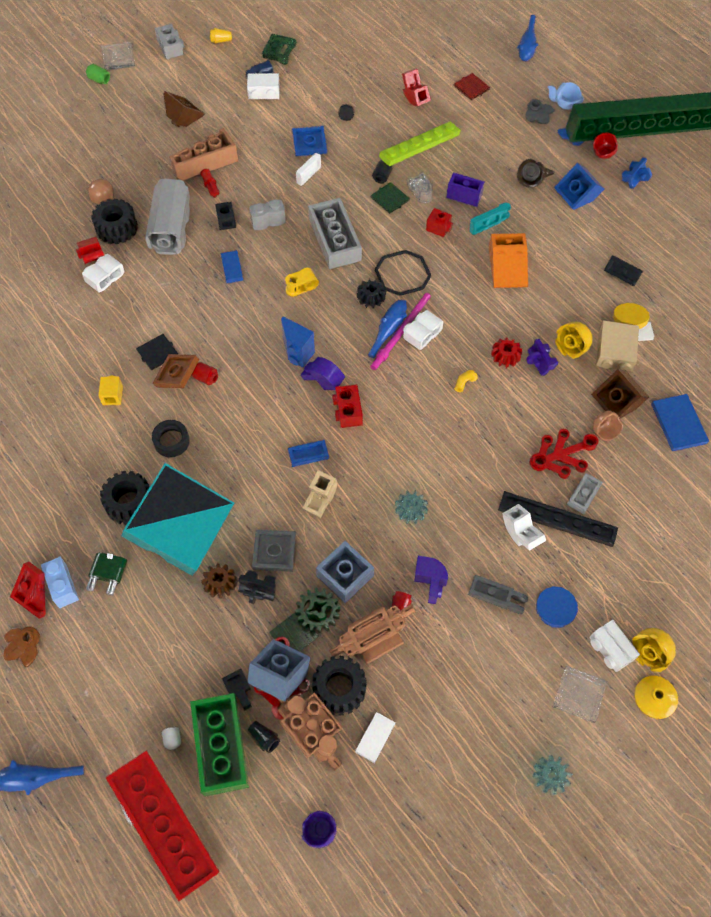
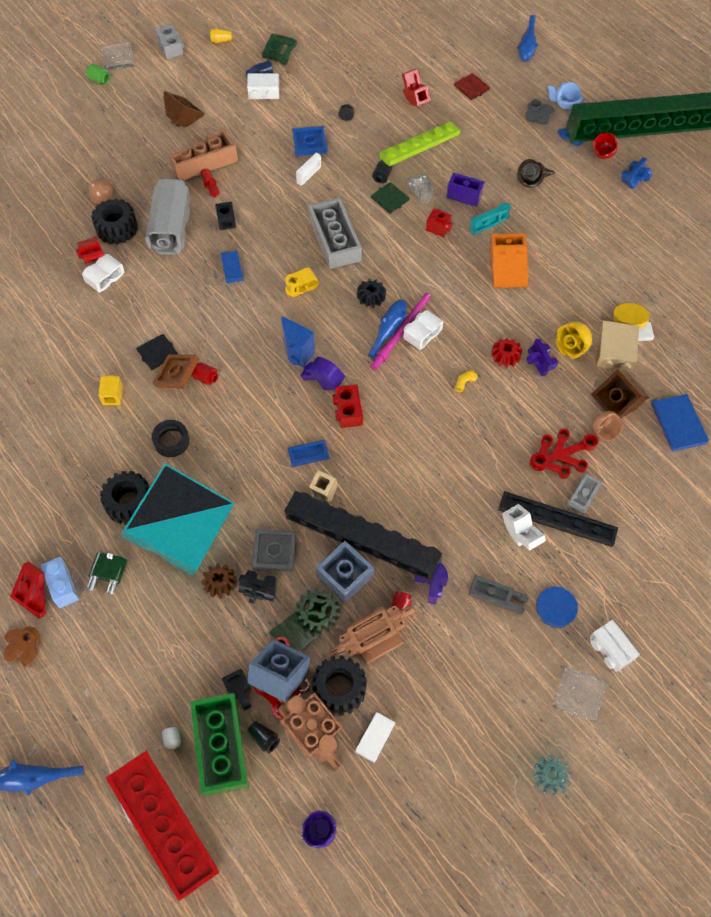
light grey brick [249,200,286,230] -> none
black piece [375,250,431,296] -> none
clear light blue gear [395,490,428,524] -> none
blue slope [554,163,604,210] -> none
black plate [604,255,643,286] -> none
yellow cylinder [632,628,676,672] -> none
yellow dish [634,676,678,719] -> none
none -> black brick [284,491,442,582]

